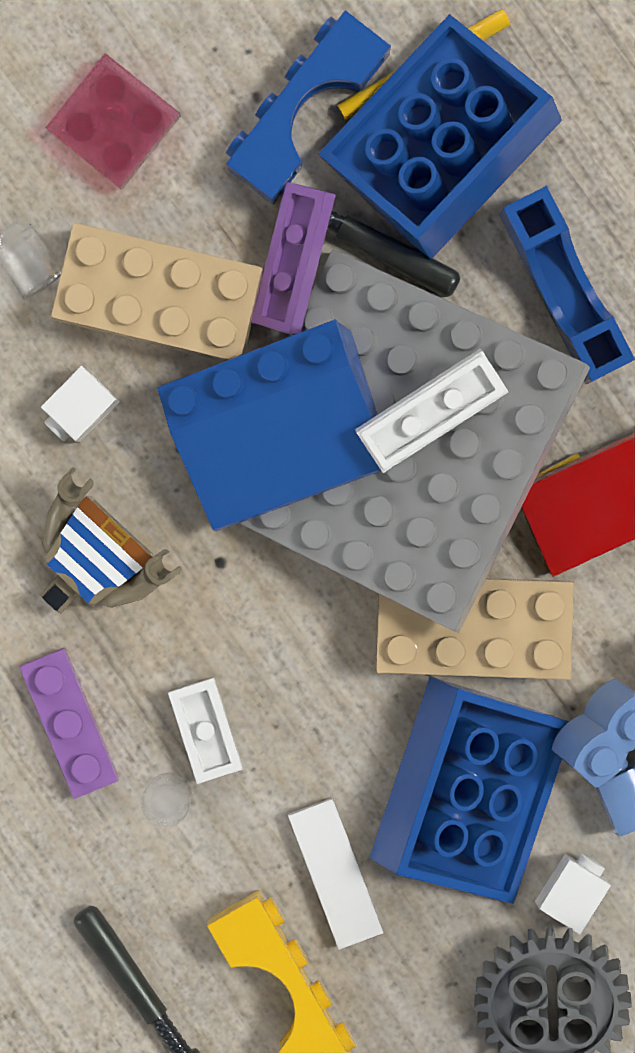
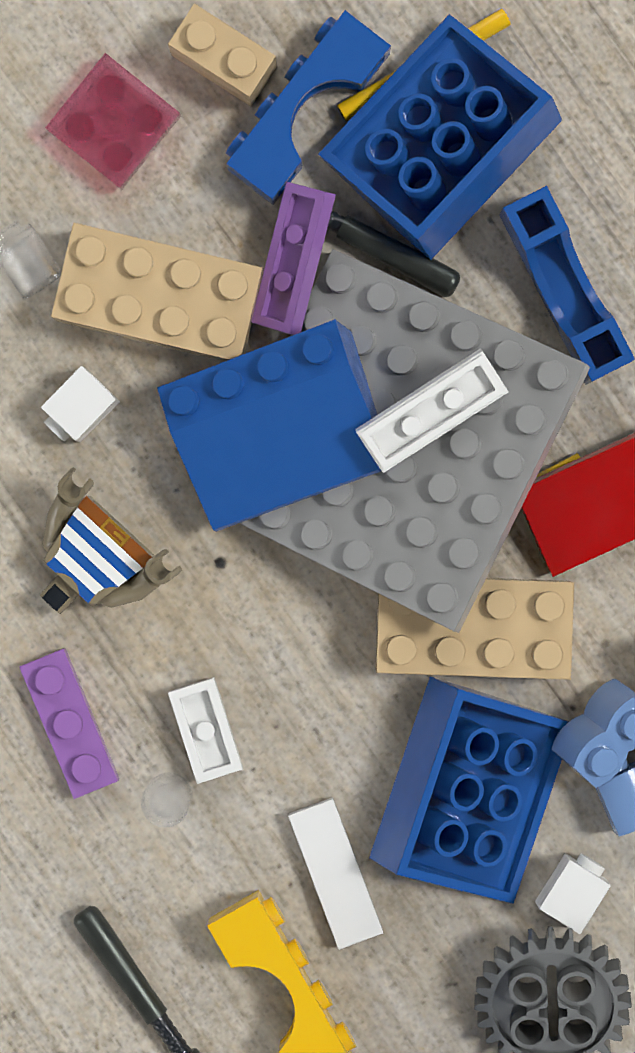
none -> tan brick [168,3,277,107]

